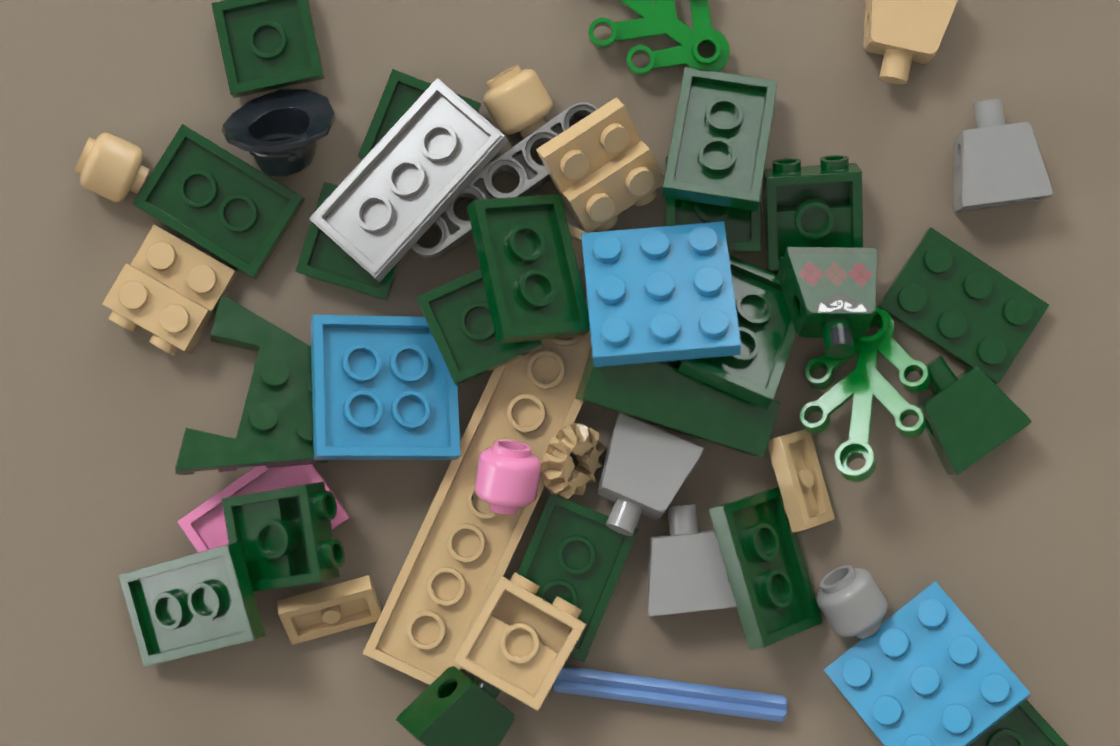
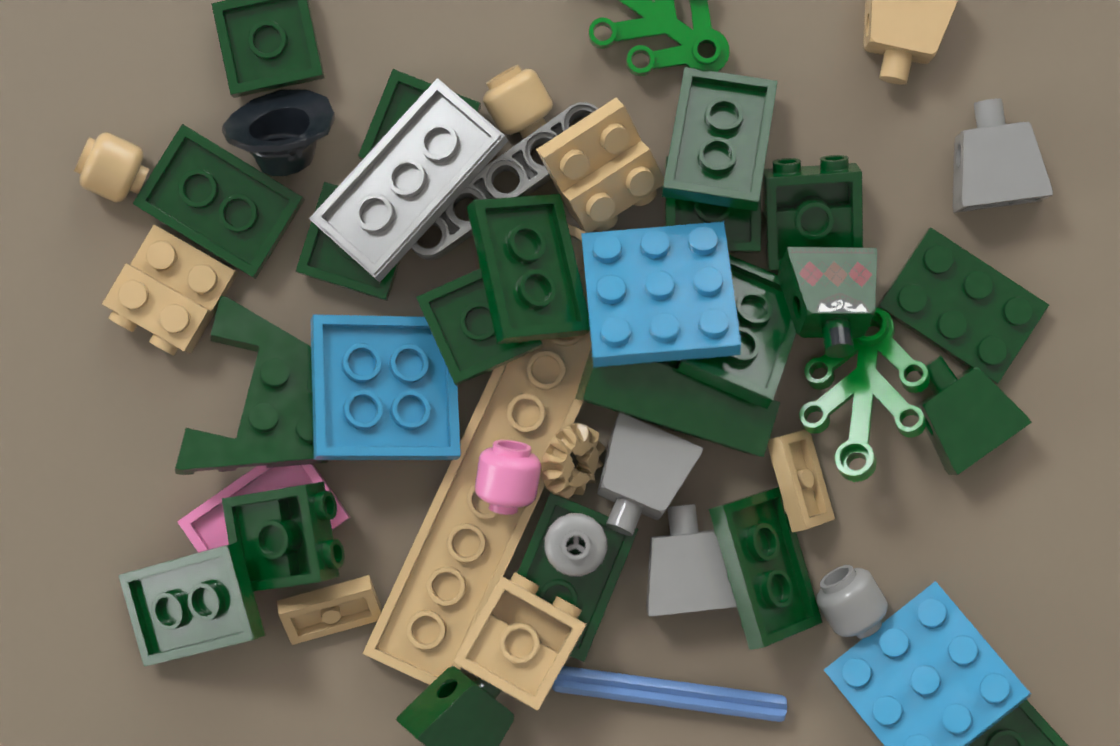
none -> light grey head [544,513,607,576]

